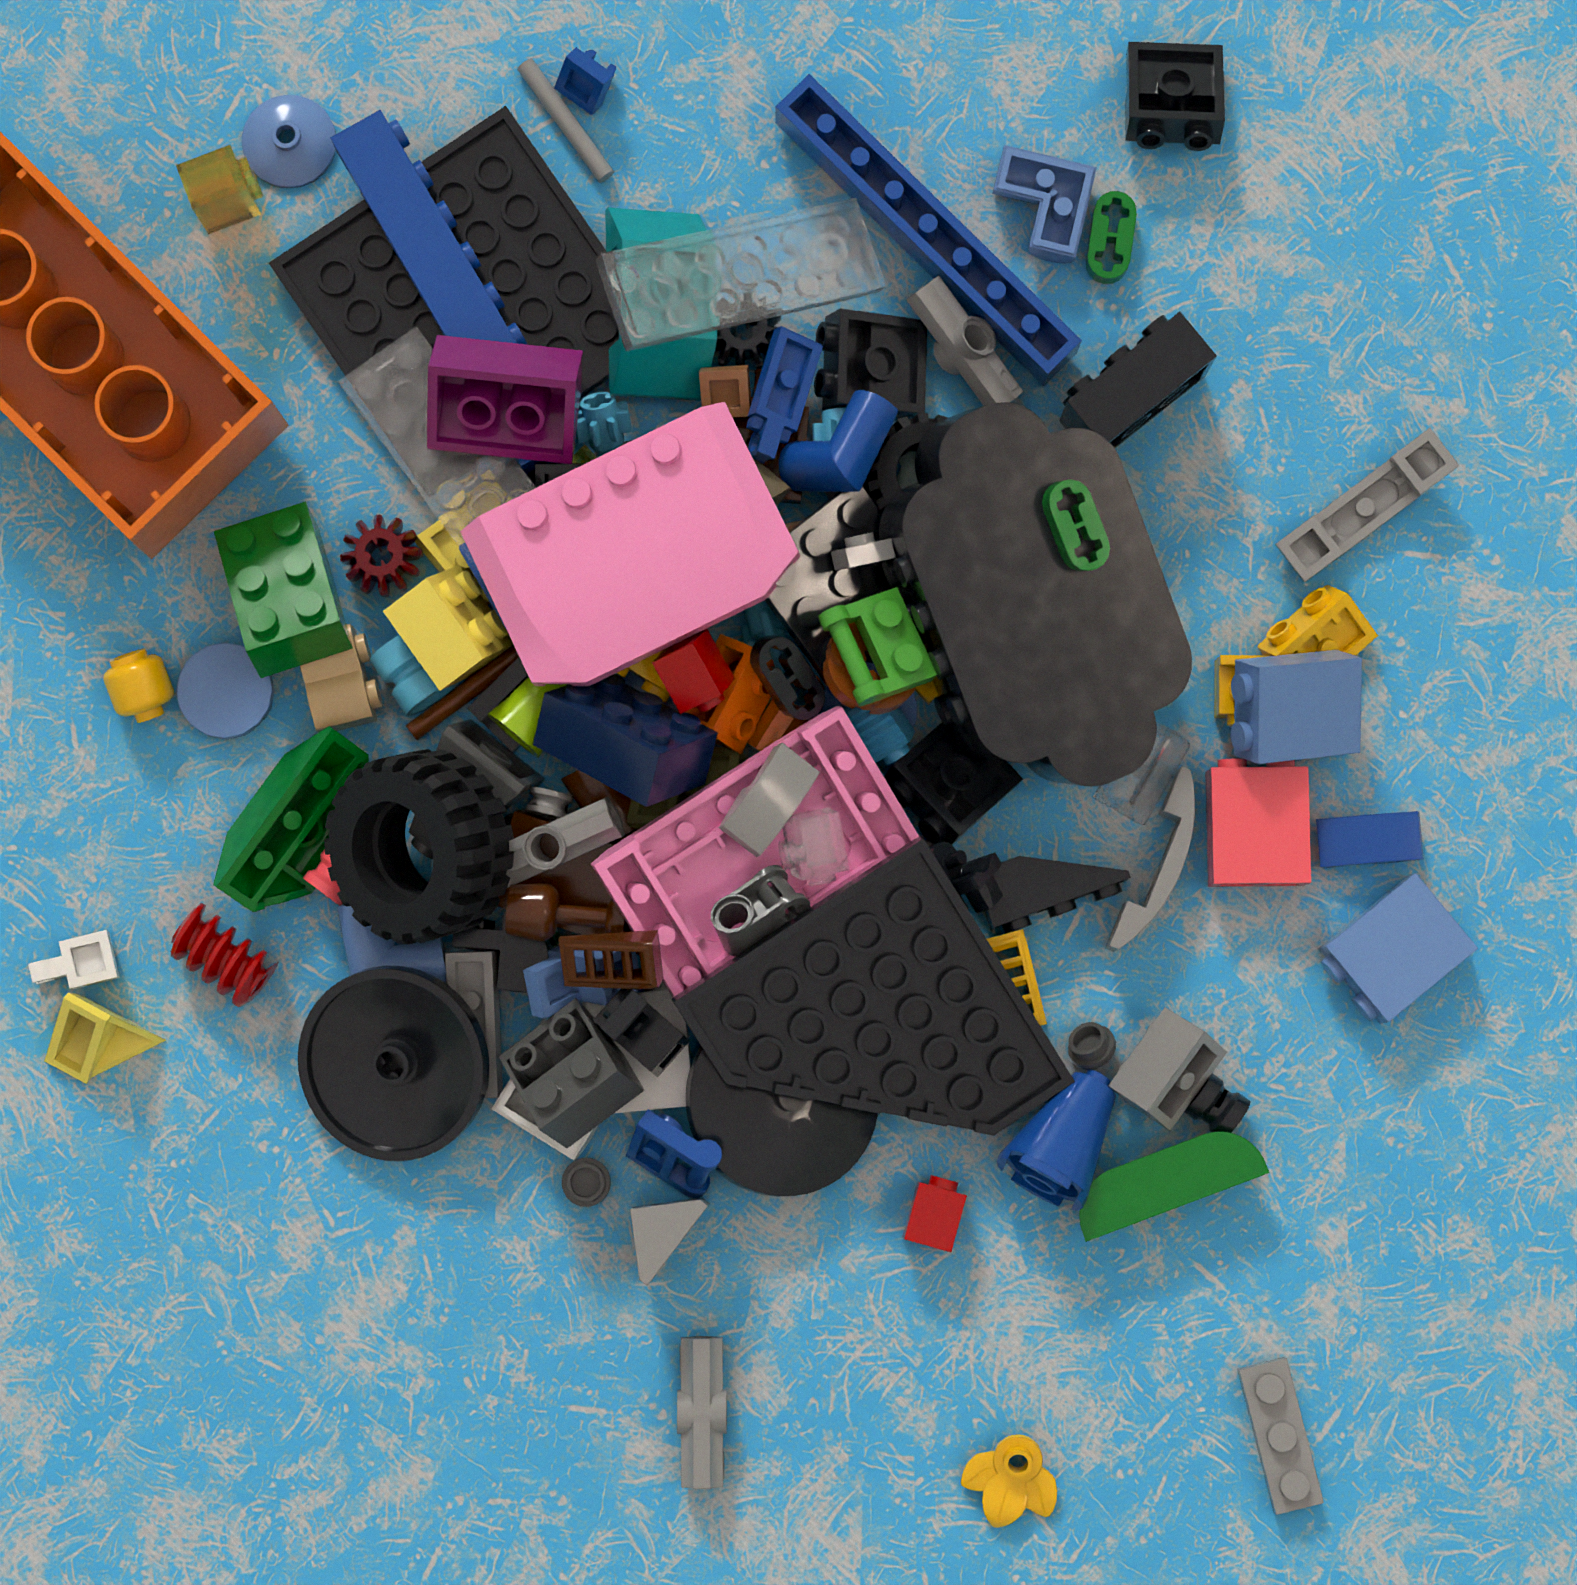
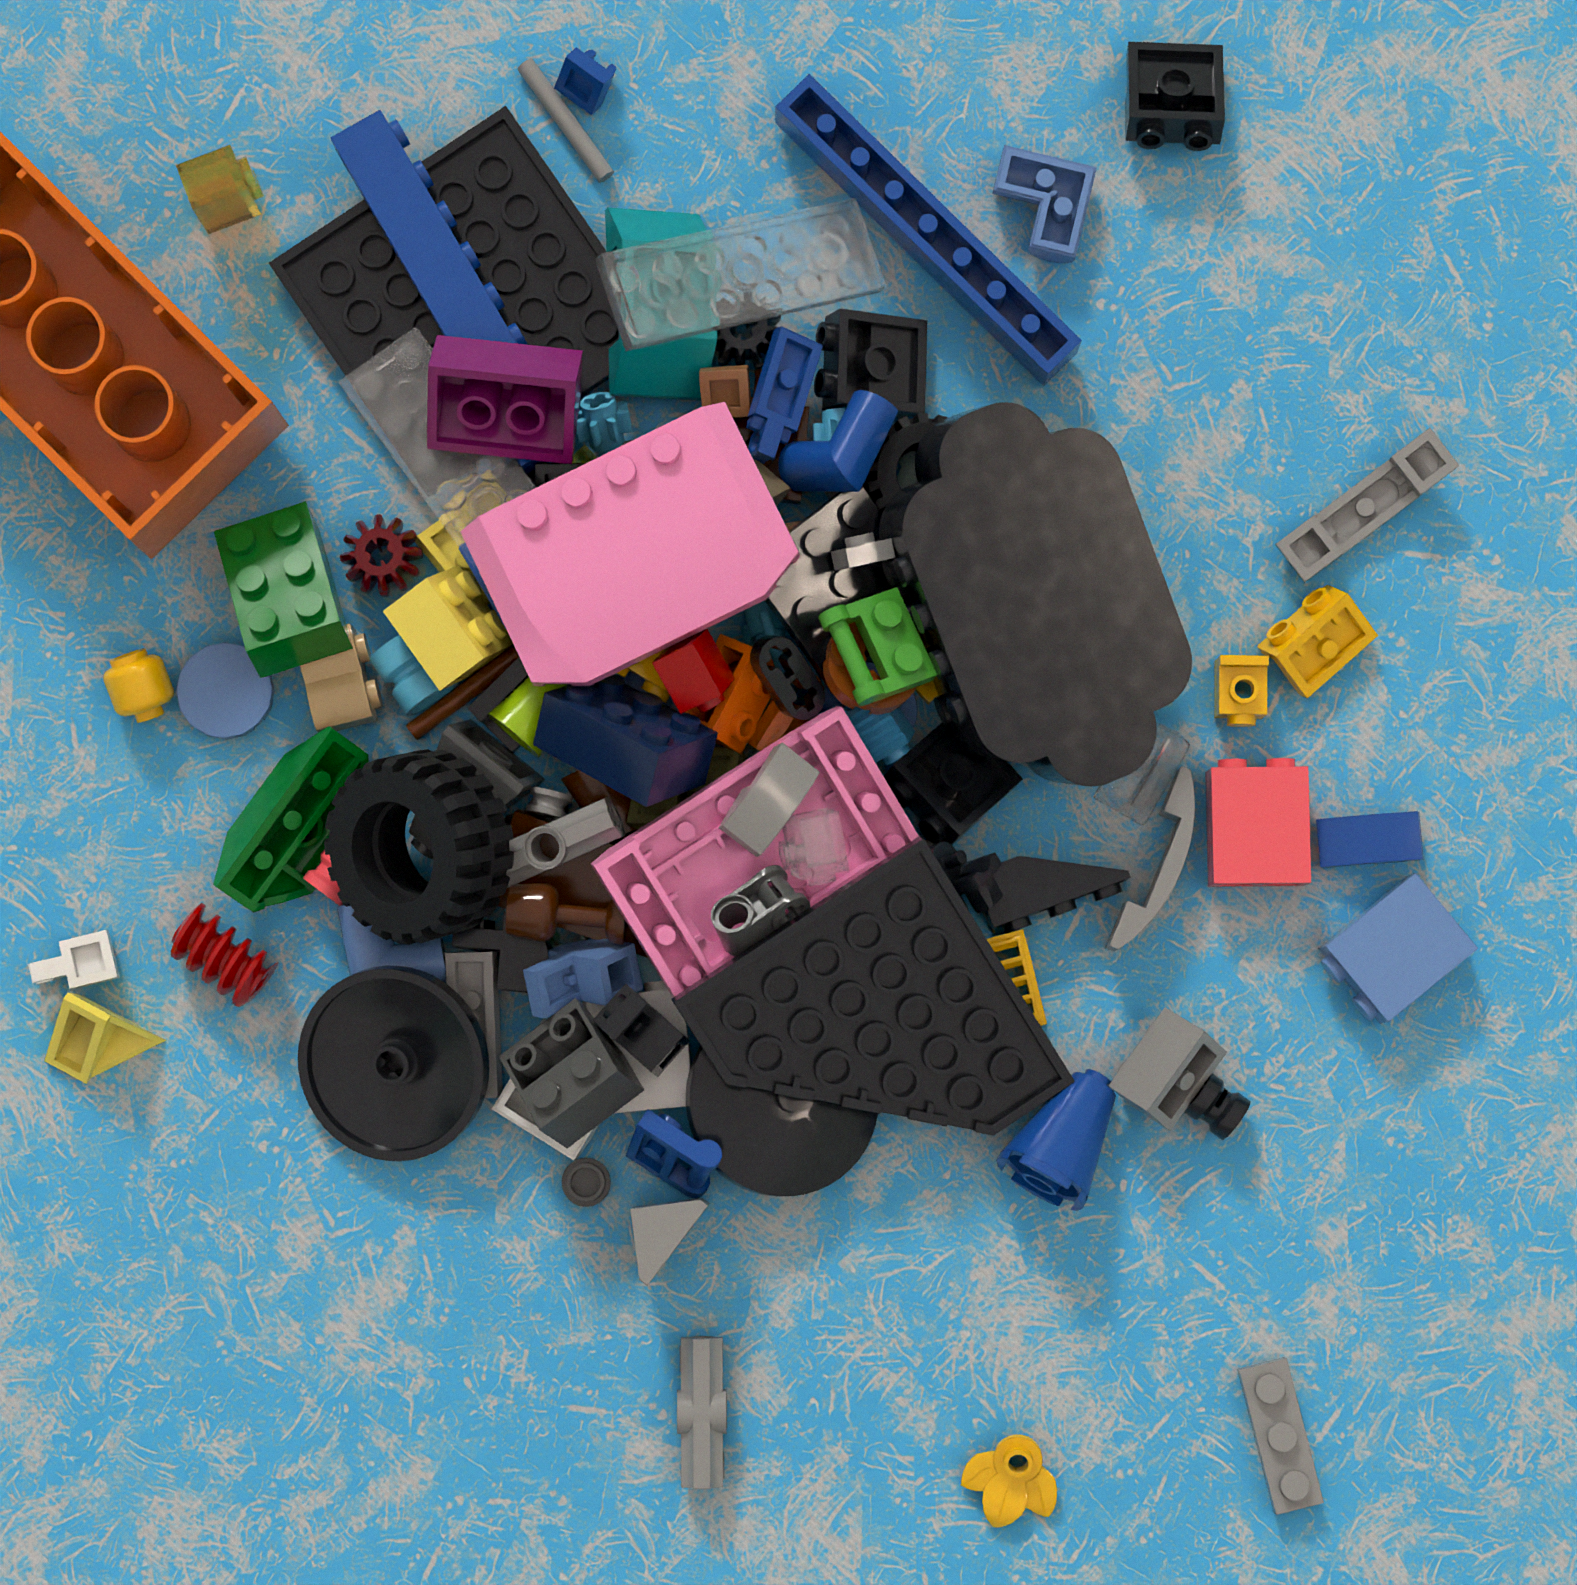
medium blue dish [242,95,336,188] -> none
reddish brown slope [558,930,663,989] -> none
red brick [902,1175,967,1252] -> none
light grey piece [906,275,1024,406] -> none
green beam [1042,479,1110,571] -> none
black brick [1059,311,1217,448] -> none
dark grey plate [1068,1022,1116,1069] -> none
green brick [1079,1132,1269,1242] -> none
green beam [1086,191,1137,284] -> none
medium blue brick [1231,650,1362,764] -> none

